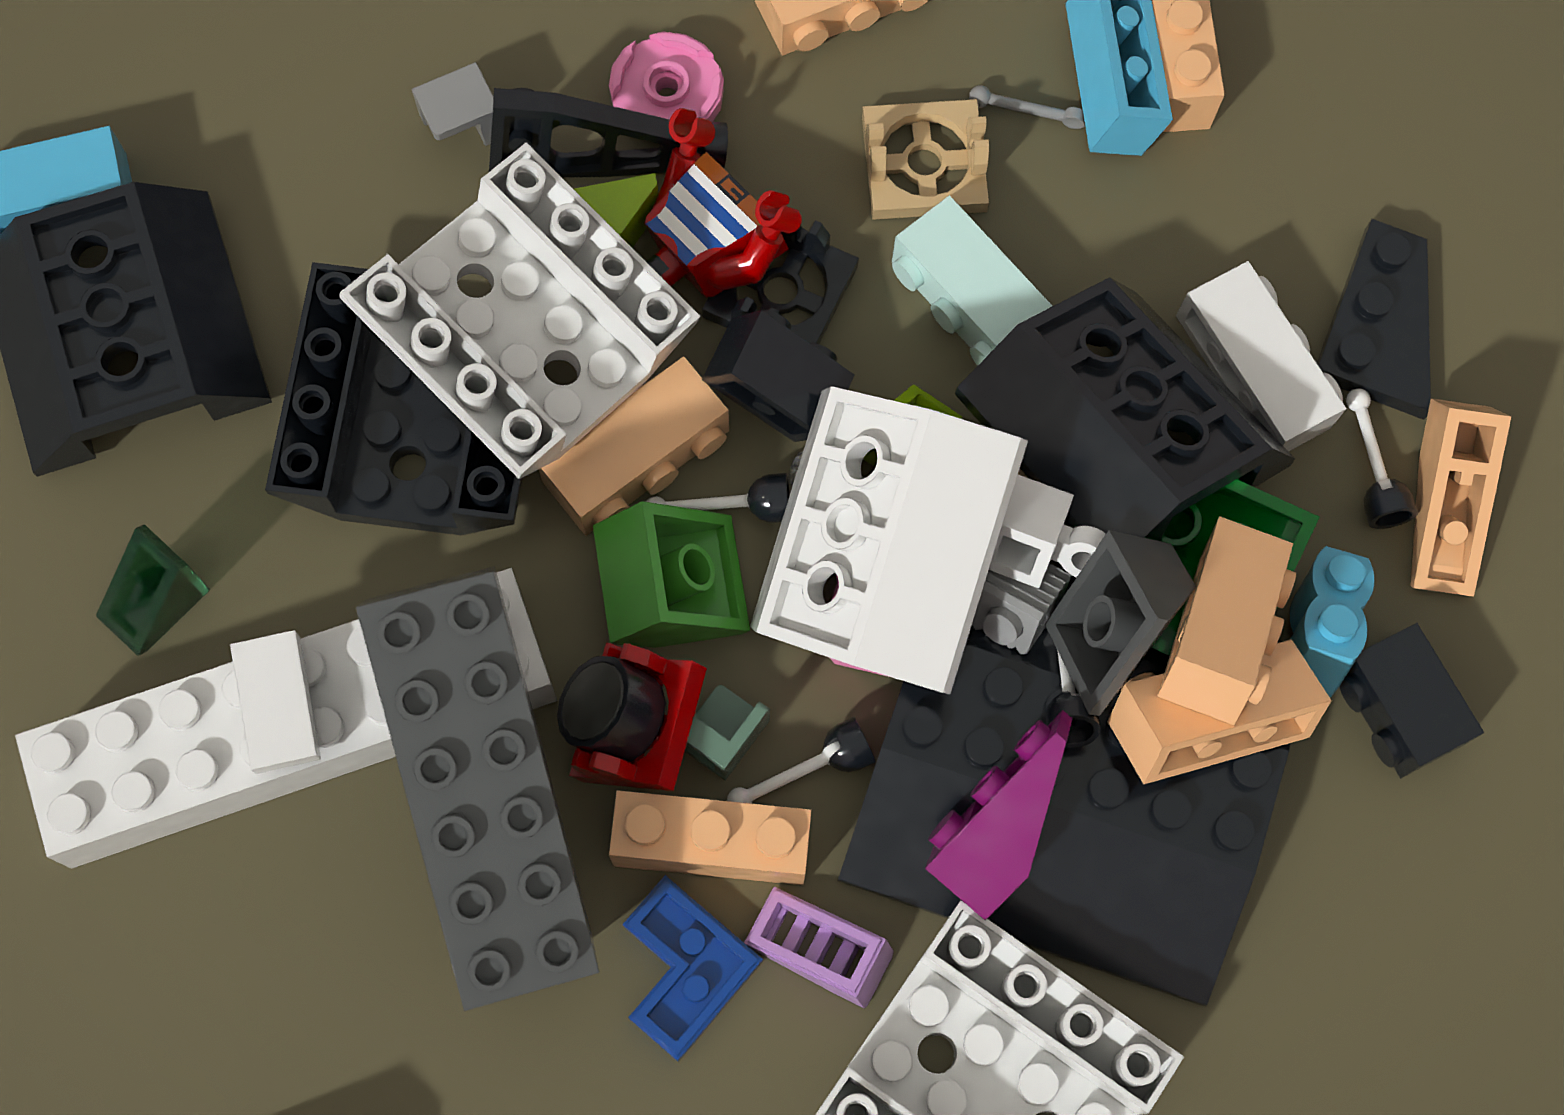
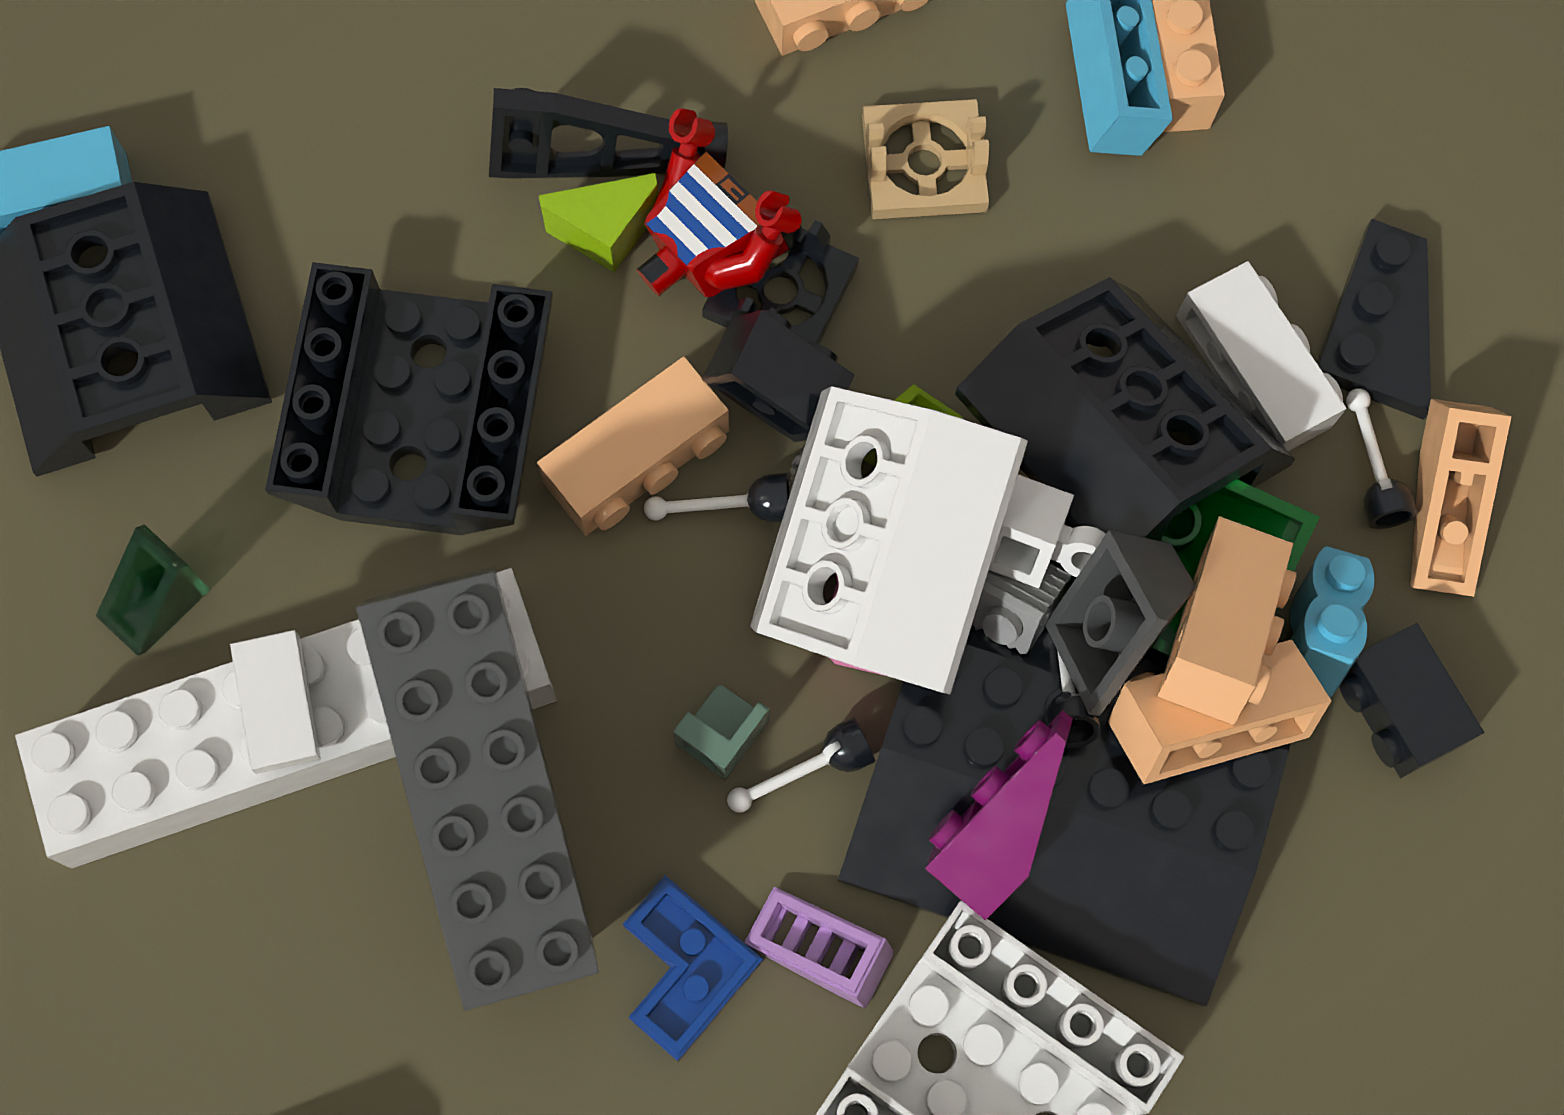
white slope [340,142,701,479] -> none
light grey panel [412,62,493,146] -> none
piece [557,643,707,791] -> none
bright green slope [593,501,750,648] -> none
bright pink plate [609,32,724,121] -> none
light nougat brick [609,790,811,885] -> none
light aqua brick [892,195,1052,366] -> none
light grey hinge [969,85,1085,129] -> none

